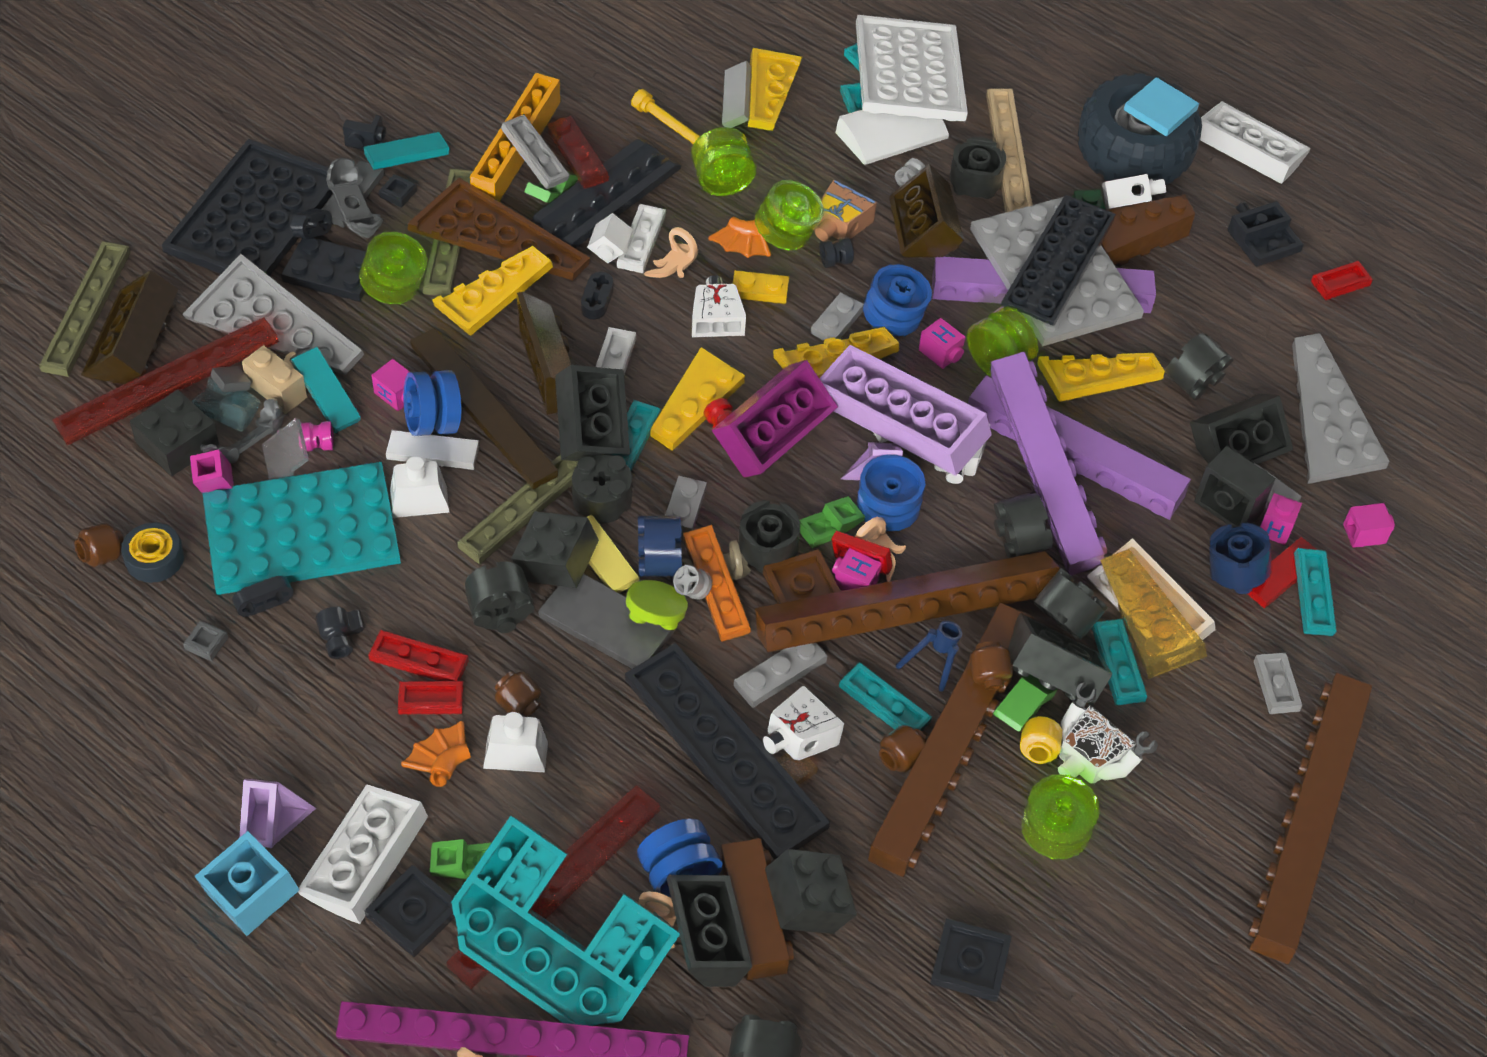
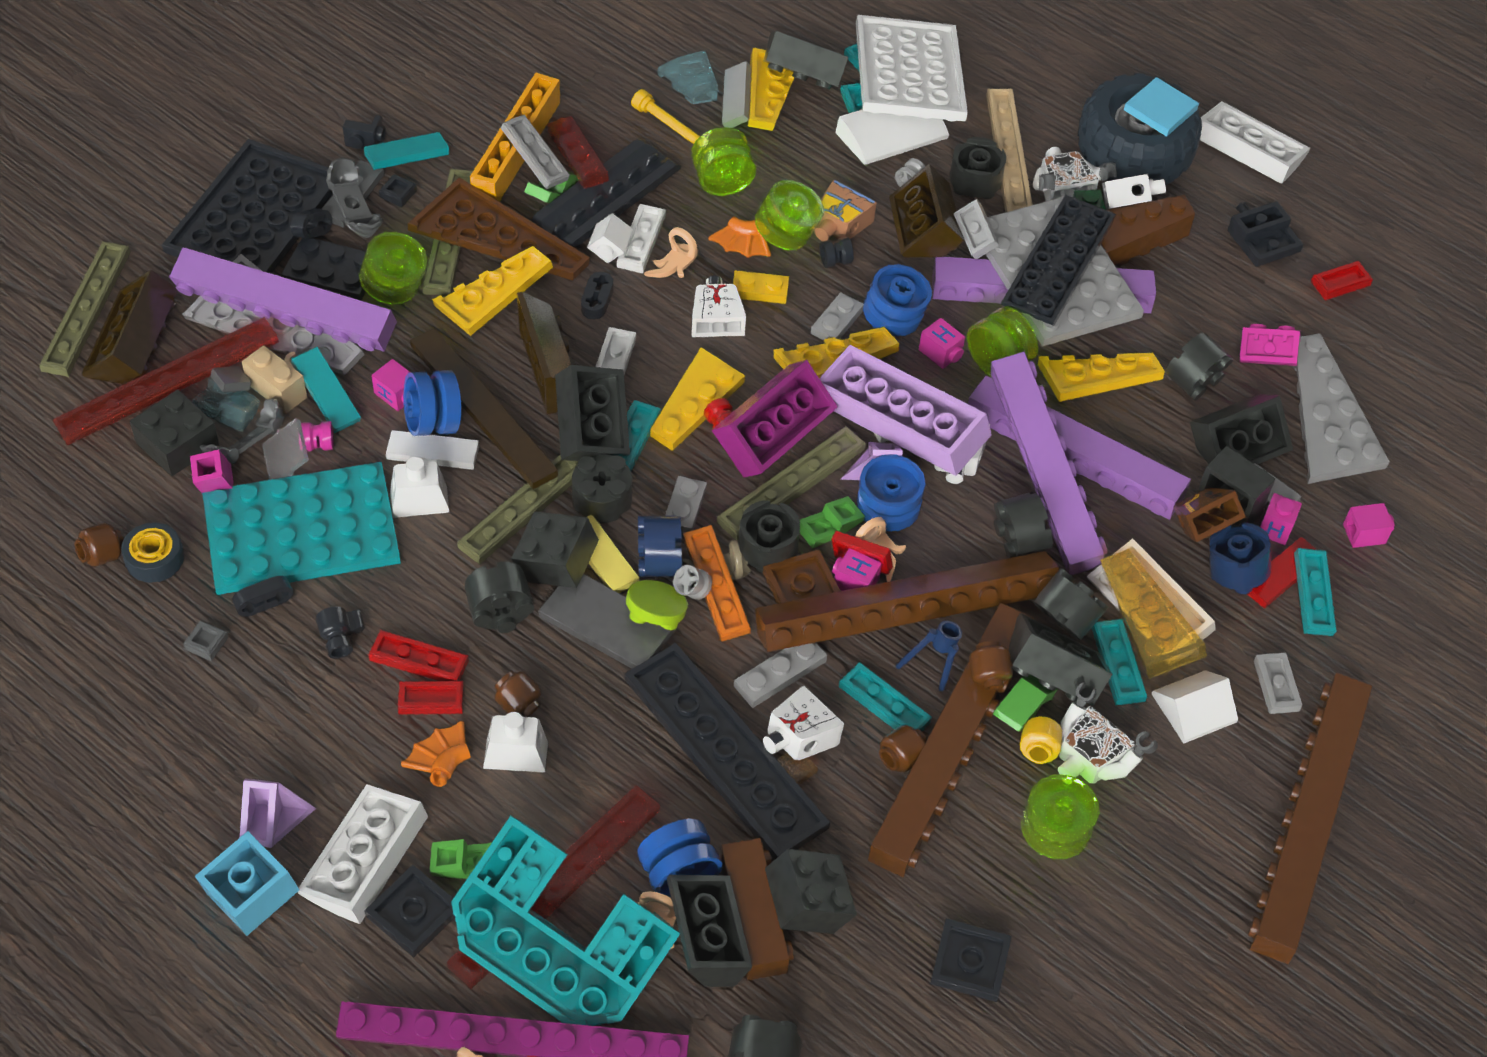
none -> medium lavender brick [169,247,397,352]
none -> clear light blue slope [658,51,718,104]
none -> olive tile [717,426,866,540]
none -> pearl dark grey slope [763,31,848,90]
none -> light grey plate [953,199,999,259]
none -> torso [1033,147,1117,201]
none -> white slope [1152,670,1238,744]
none -> reddish brown torso [1173,488,1246,542]
none -> dark pink bracket [1240,324,1301,366]

